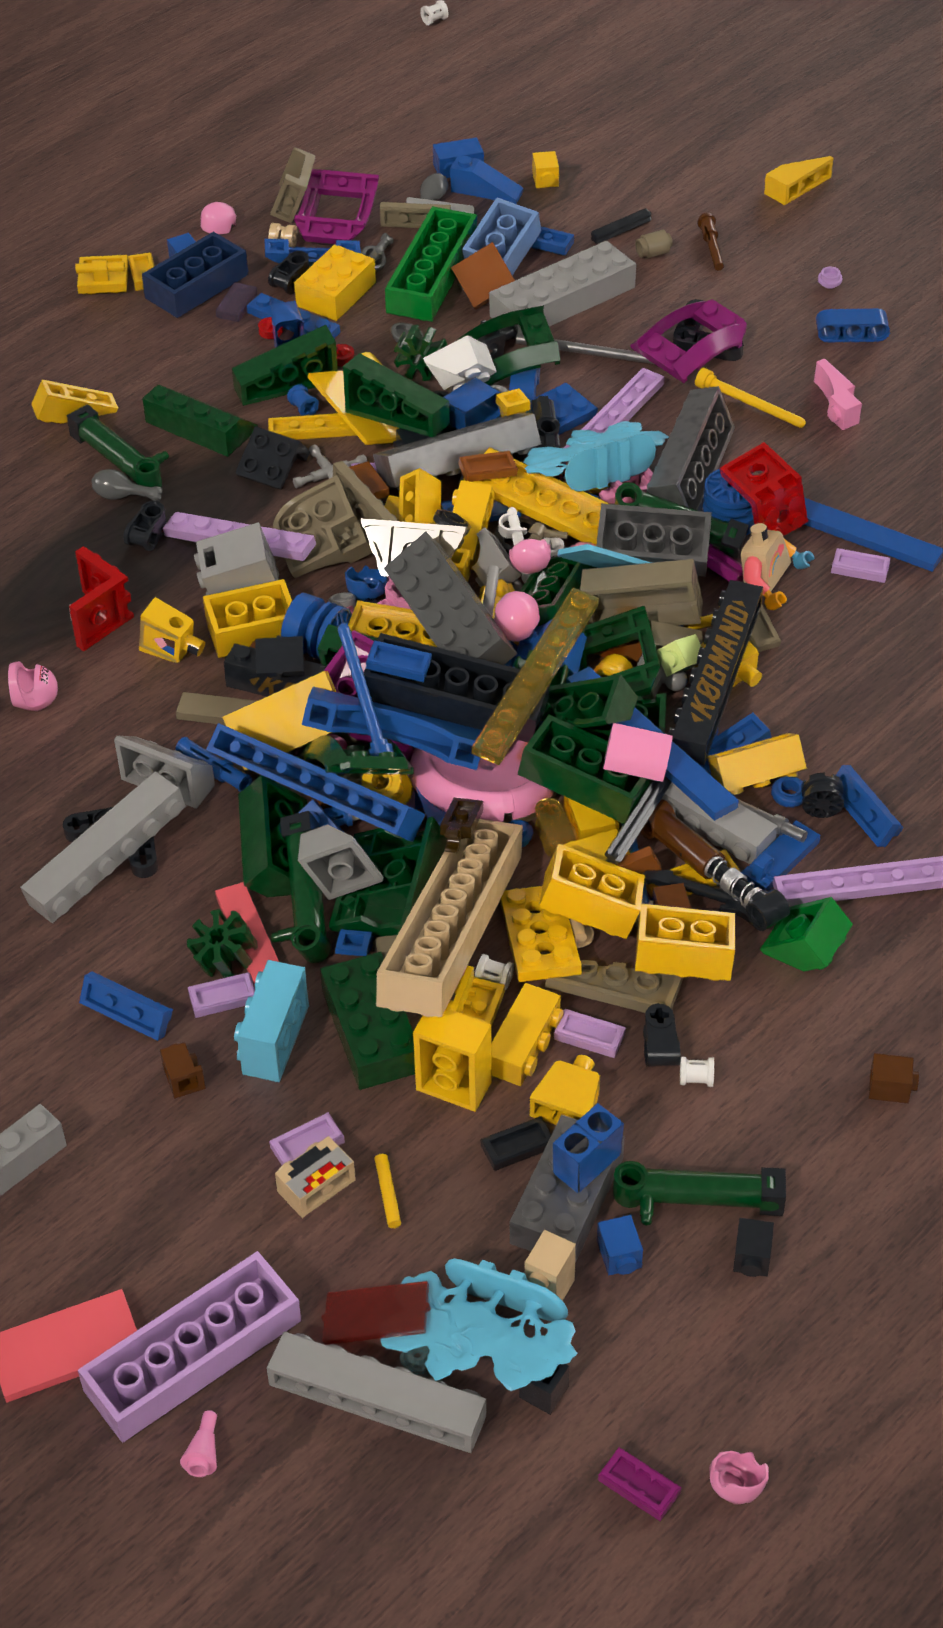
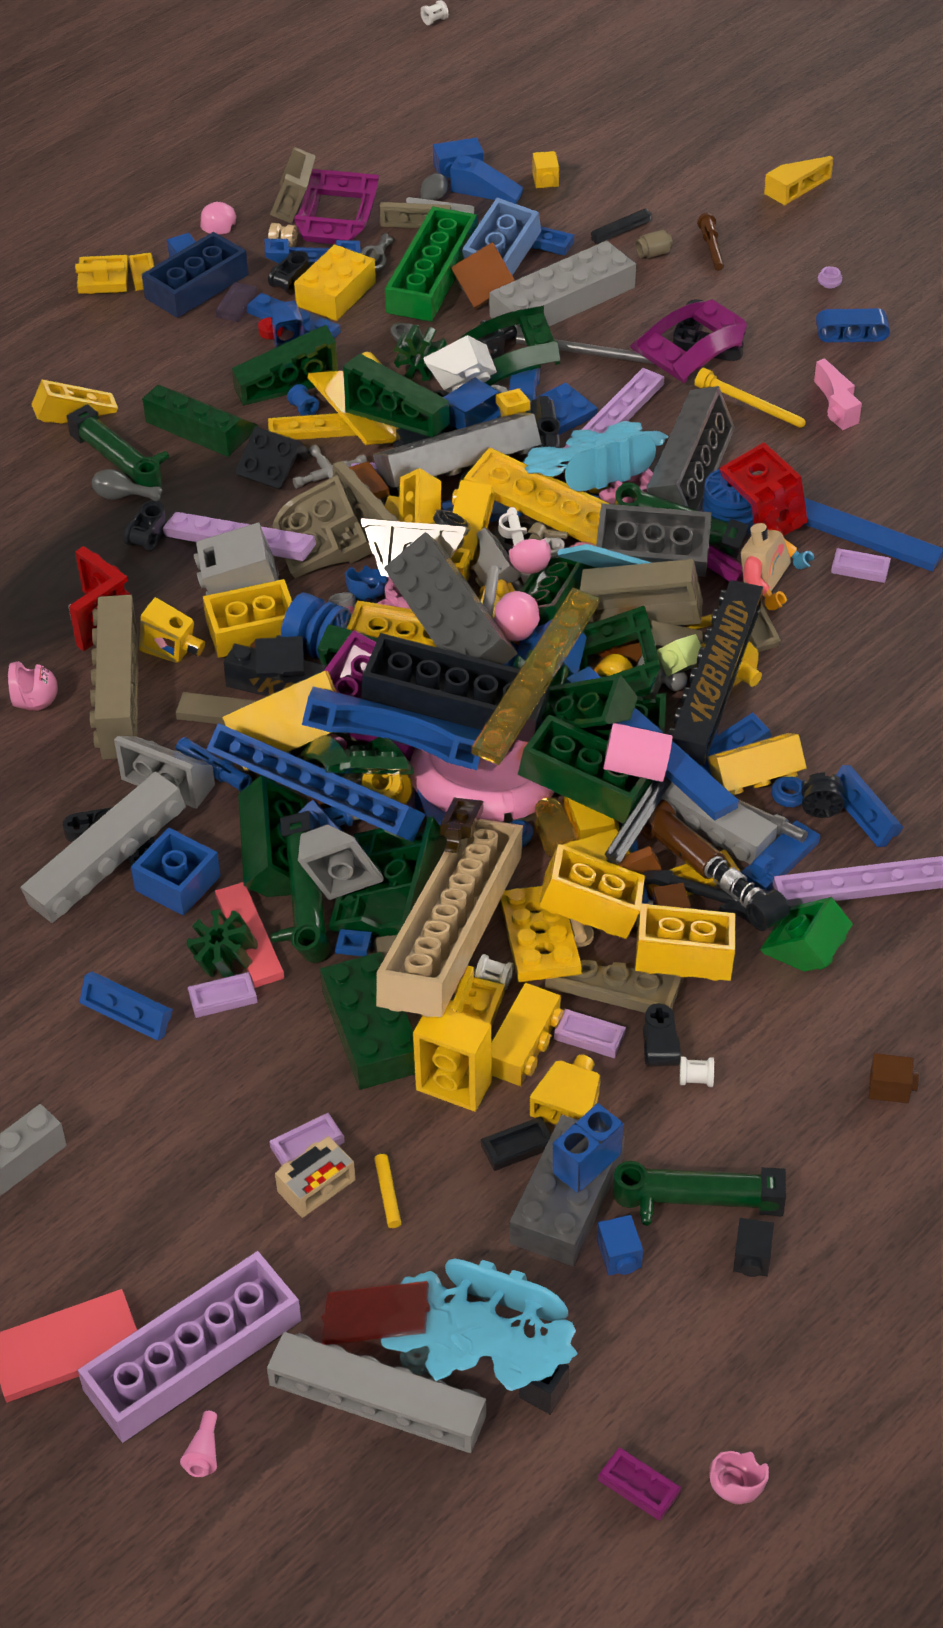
reddish brown brick [160,1042,206,1099] -> none
medium azure brick [234,960,309,1082] -> none
red tile [336,344,355,367] -> none
blue piece [338,623,394,756] -> none
blue tile [366,640,432,682] -> none
dark orange tile [458,451,518,482] -> none
tan brick [525,1230,576,1301] -> none
none -> dark tan brick [90,595,138,759]
none -> blue brick [131,827,221,916]

